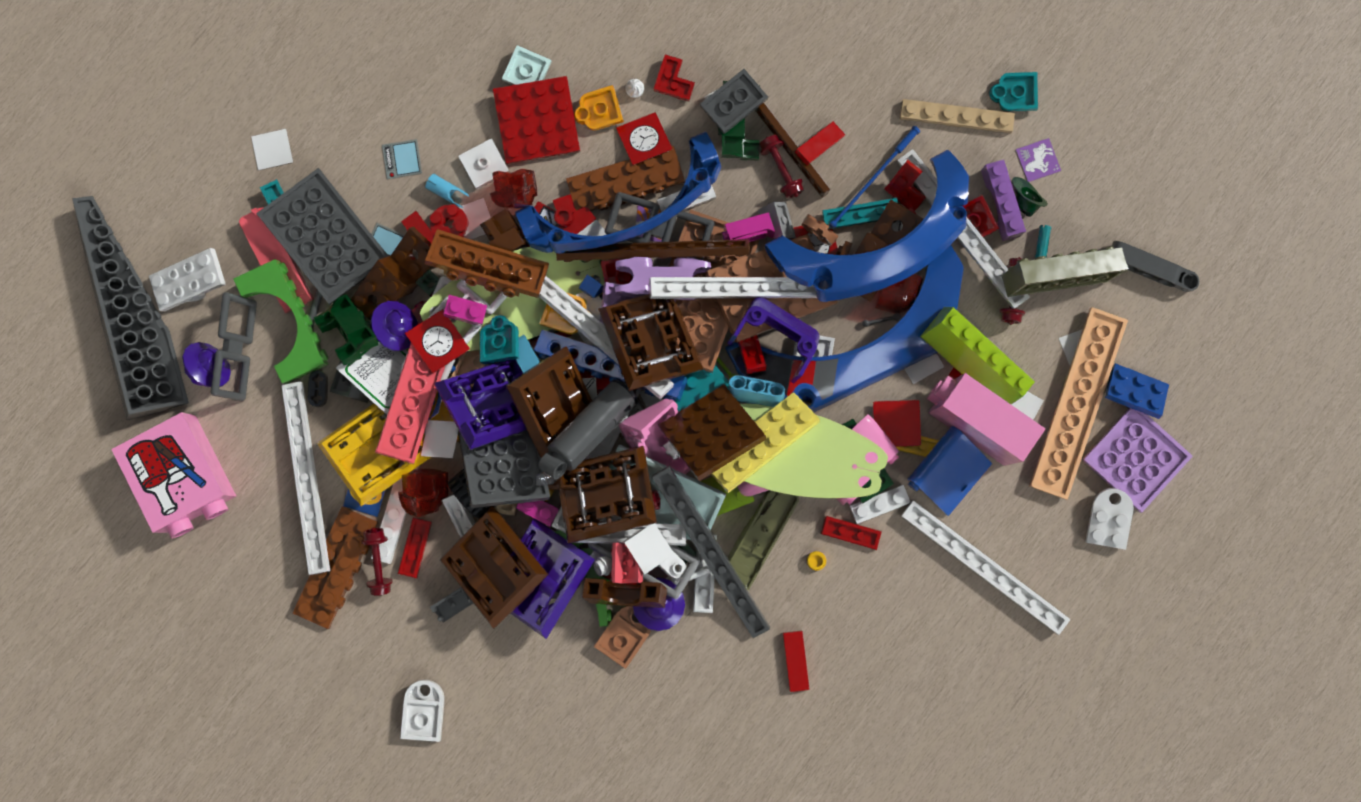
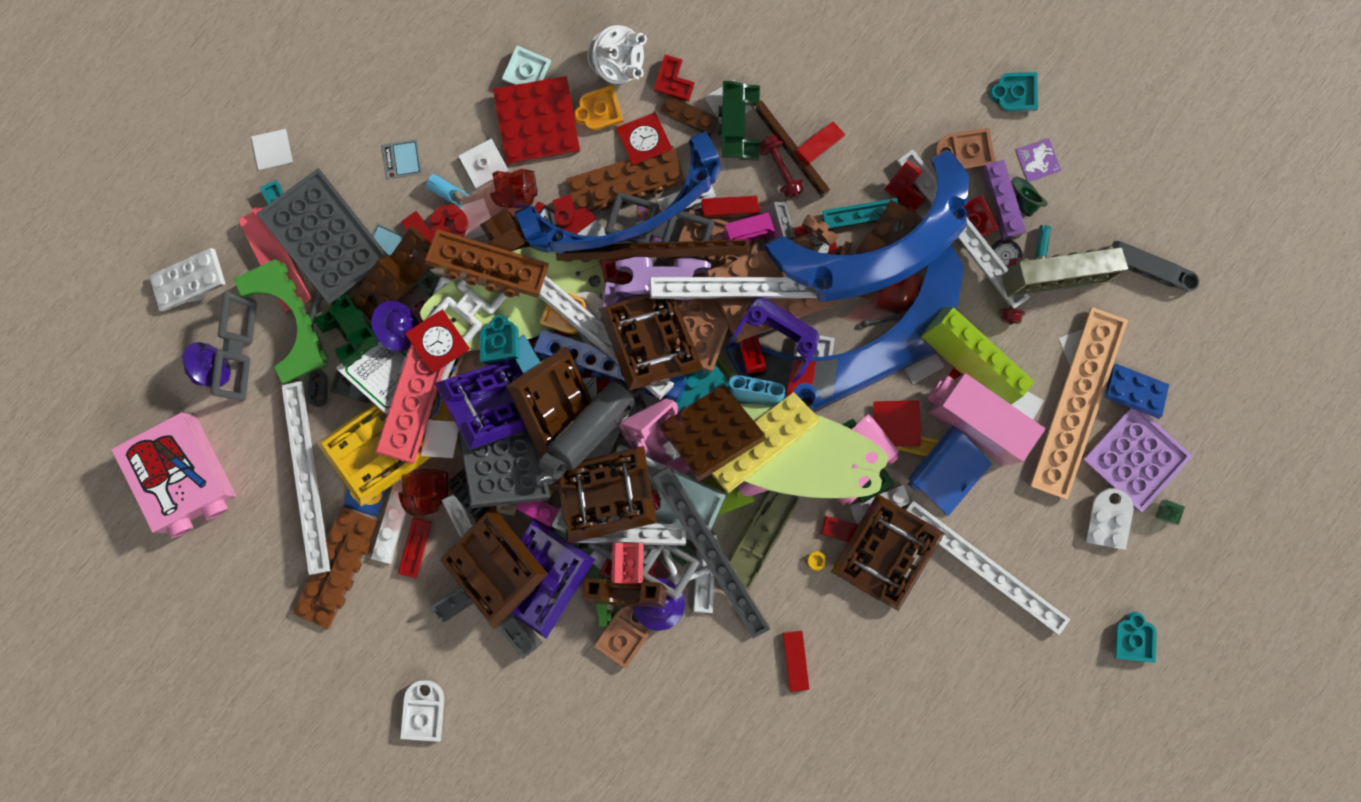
dark grey wedge [72,196,189,420] -> none
dark red piece [361,527,393,596] -> none
dark pink brick [444,295,487,327] -> none
blue slope [579,274,604,299] -> none
white plate [593,557,612,576] -> none
white sticker [624,524,674,574] -> none
white plate [625,79,644,98] -> none
white plate [658,551,686,578] -> none
dark grey plate [700,69,768,134] -> none
blue piece [829,126,920,228] -> none
tan plate [900,99,1015,134] -> none
none -> dark grey hinge [499,616,543,659]
none -> white piece [587,25,647,84]
none -> reddish brown plate [660,95,718,136]
none -> red tile [701,196,760,218]
none -> reddish brown piece [831,493,945,611]
none -> nougat plate [935,128,995,170]
none -> sticker [991,239,1023,266]
none -> teal plate [1114,612,1157,663]
none -> clear green plate [1155,500,1185,525]

